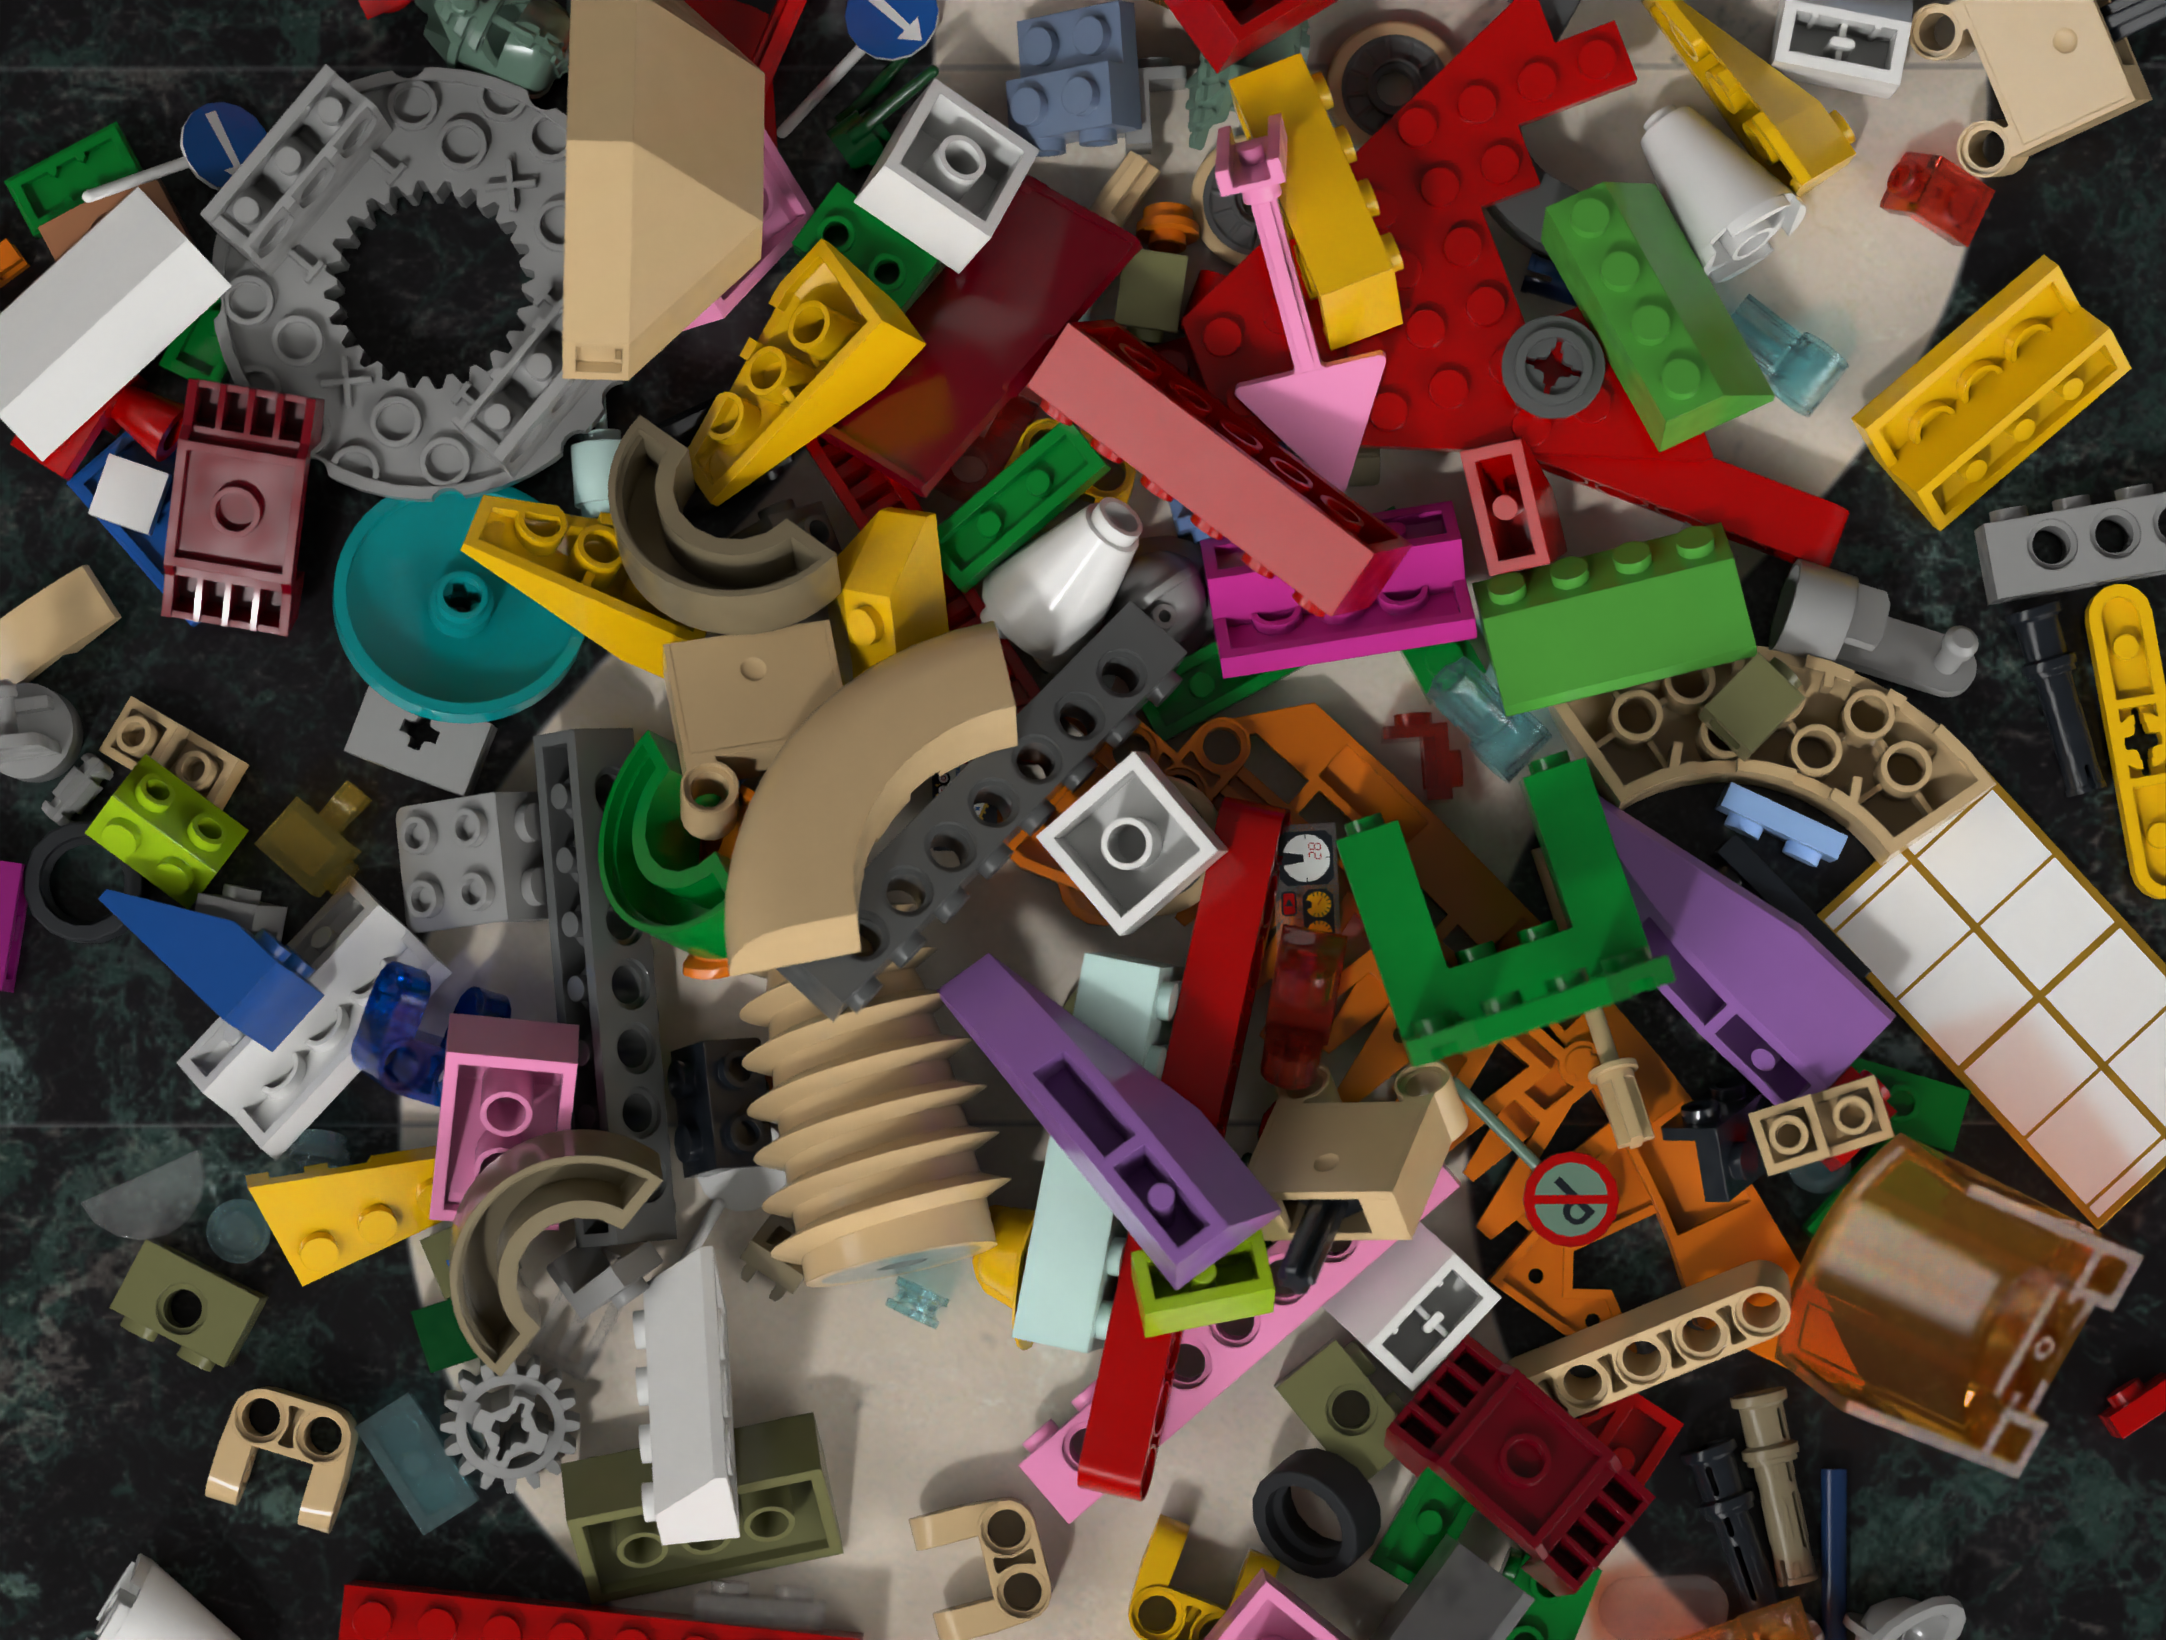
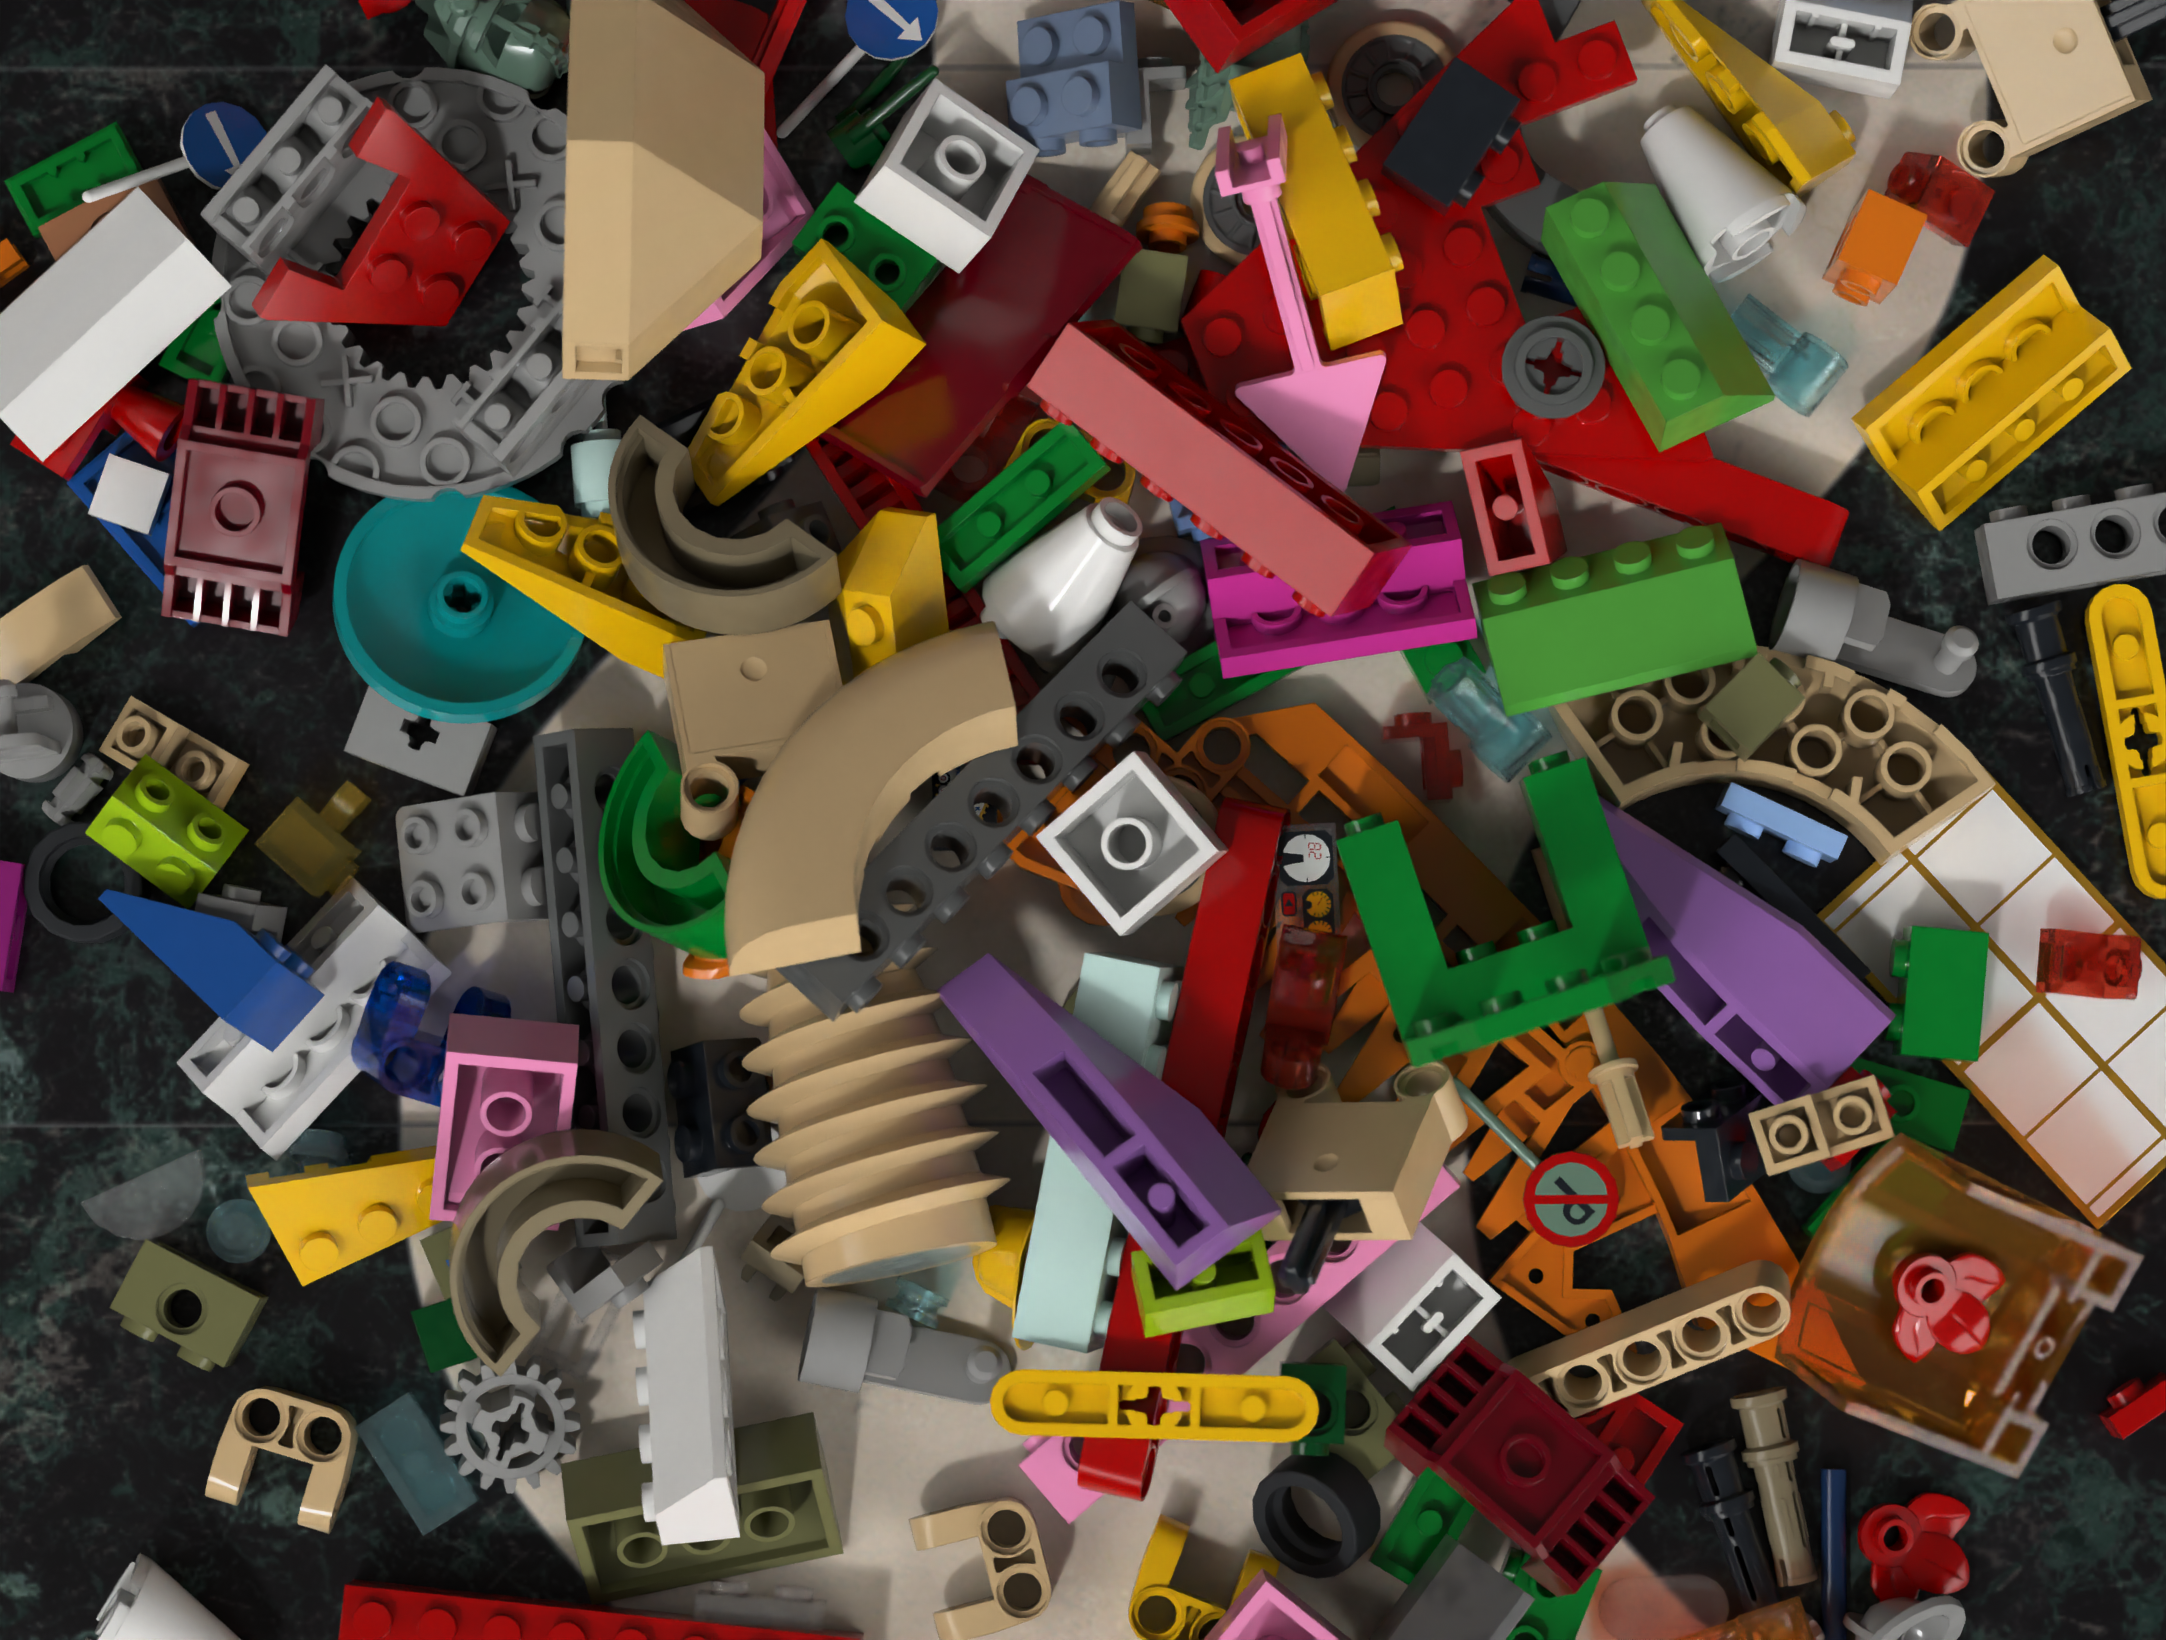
none -> red wing [252,96,510,326]
none -> light grey piece [798,1287,1011,1405]
none -> yellow piece [990,1369,1319,1443]
none -> dark green brick [1279,1361,1347,1456]
none -> black brick [1380,56,1522,216]
none -> orange brick [1822,189,1928,307]
none -> red plate [1857,1492,1971,1602]
none -> green brick [1883,925,1989,1063]
none -> red plate [1892,1251,2006,1363]
none -> clear red bracket [2036,929,2142,1000]

